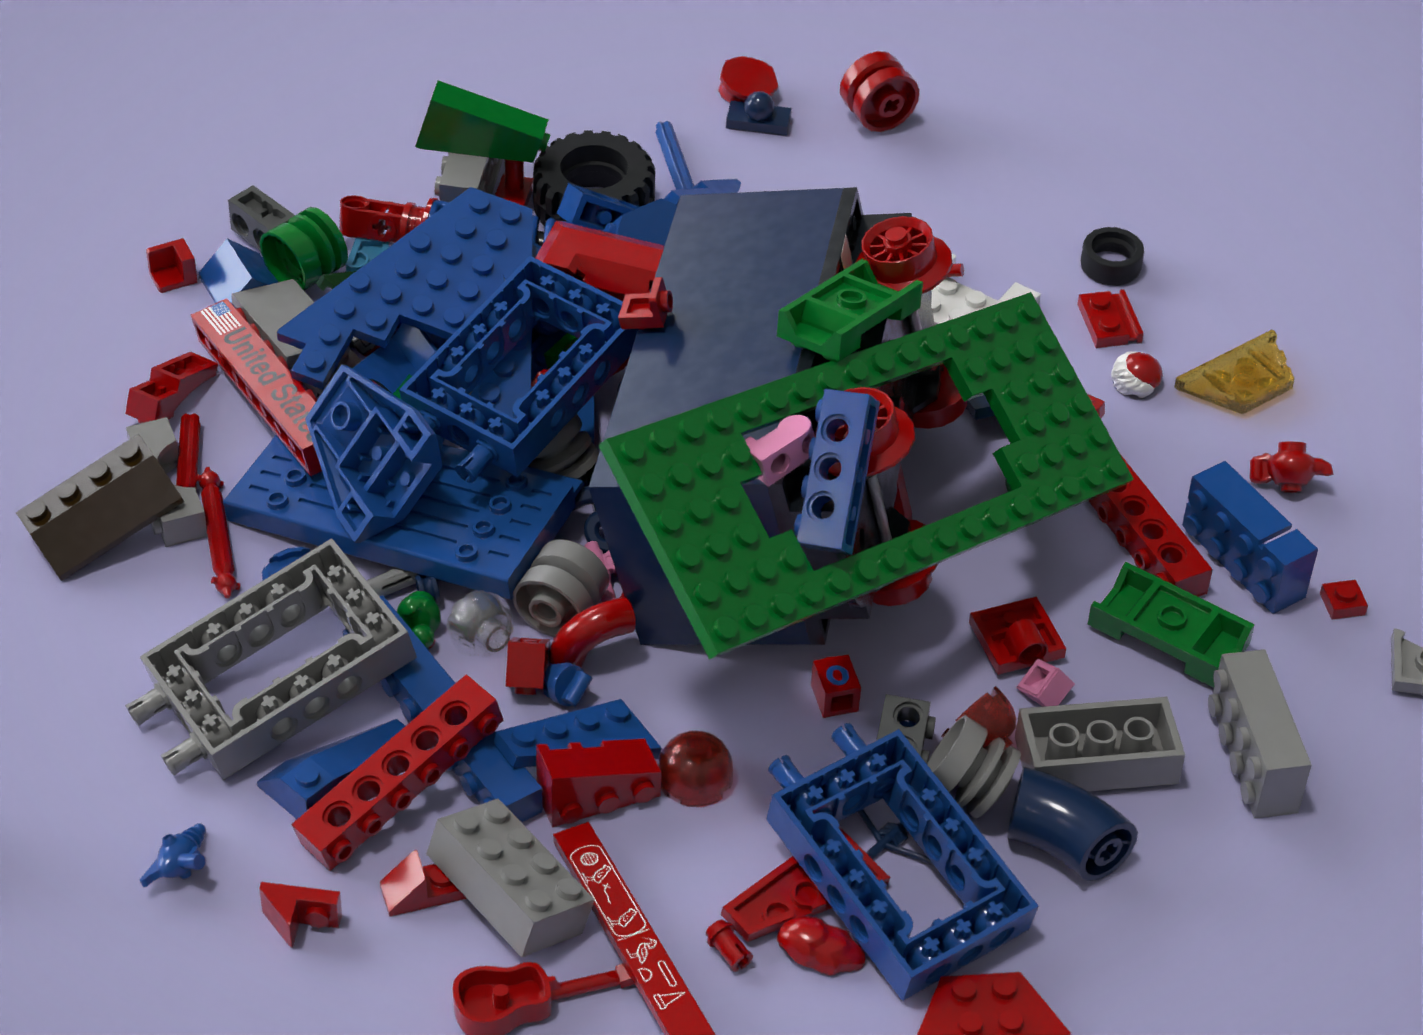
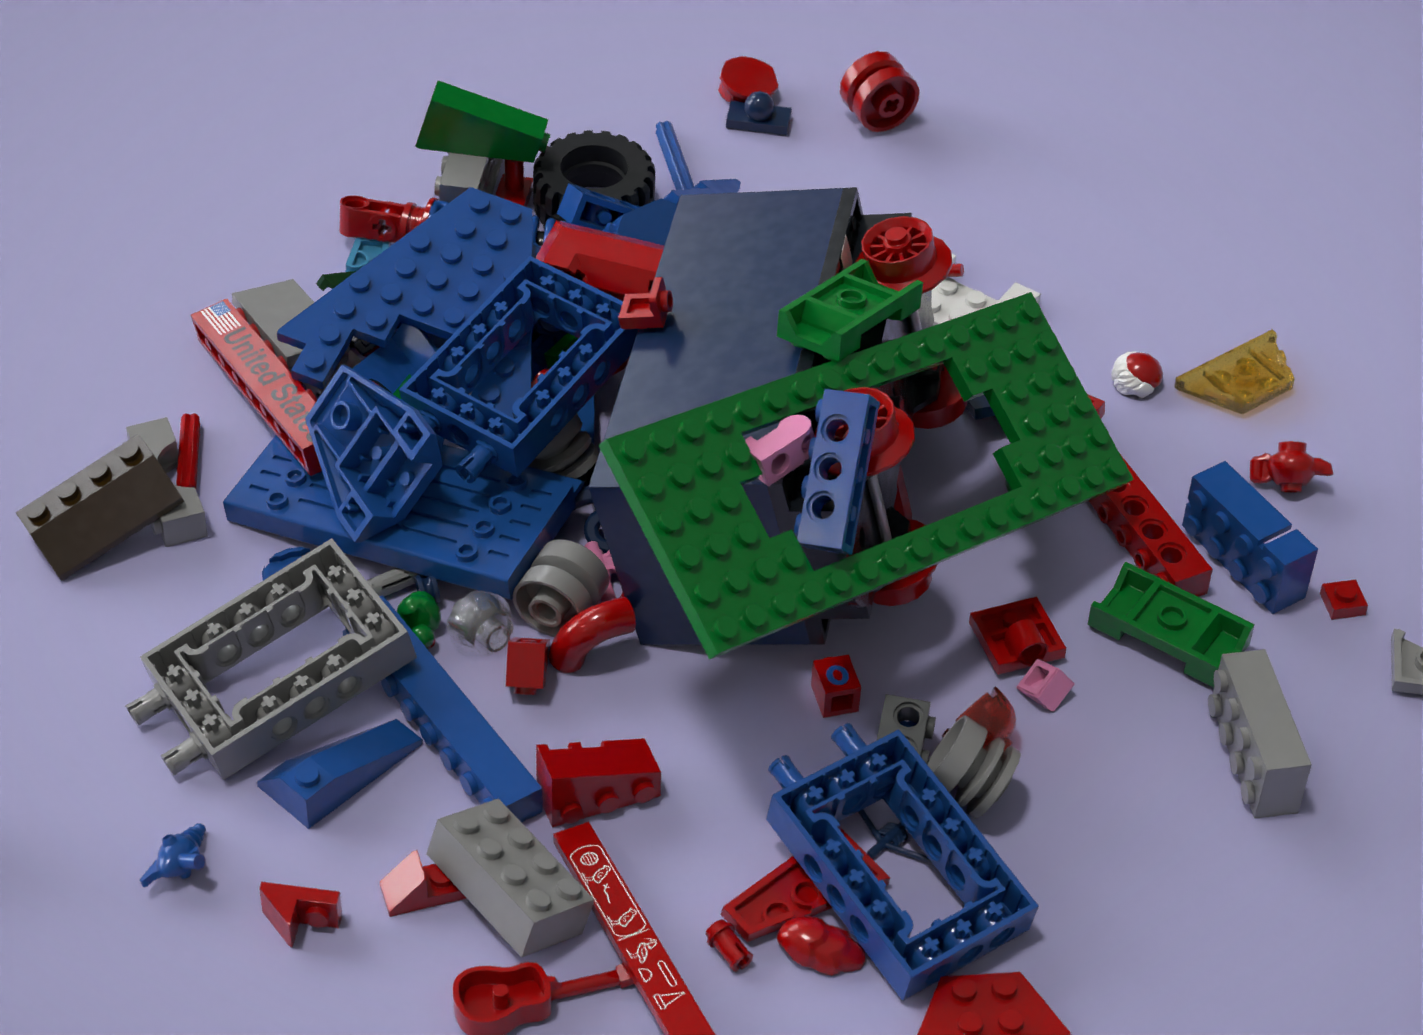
red slope [125,352,218,424] -> none
red panel [146,238,198,293] -> none
red wheel [195,467,240,598] -> none
blue slope [199,238,278,308] -> none
dark grey brick [228,185,295,251] -> none
green wheel [260,206,348,291] -> none
red brick [291,674,504,871] -> none
blue wing [493,699,662,768] -> none
blue piece [543,663,593,707] -> none
clear red cylinder [658,730,733,807] -> none
dark blue brick [1007,767,1138,881] -> none
light grey brick [1015,697,1185,792] -> none
red plate [1077,289,1144,348] -> none
black tyre [1080,227,1144,285] -> none

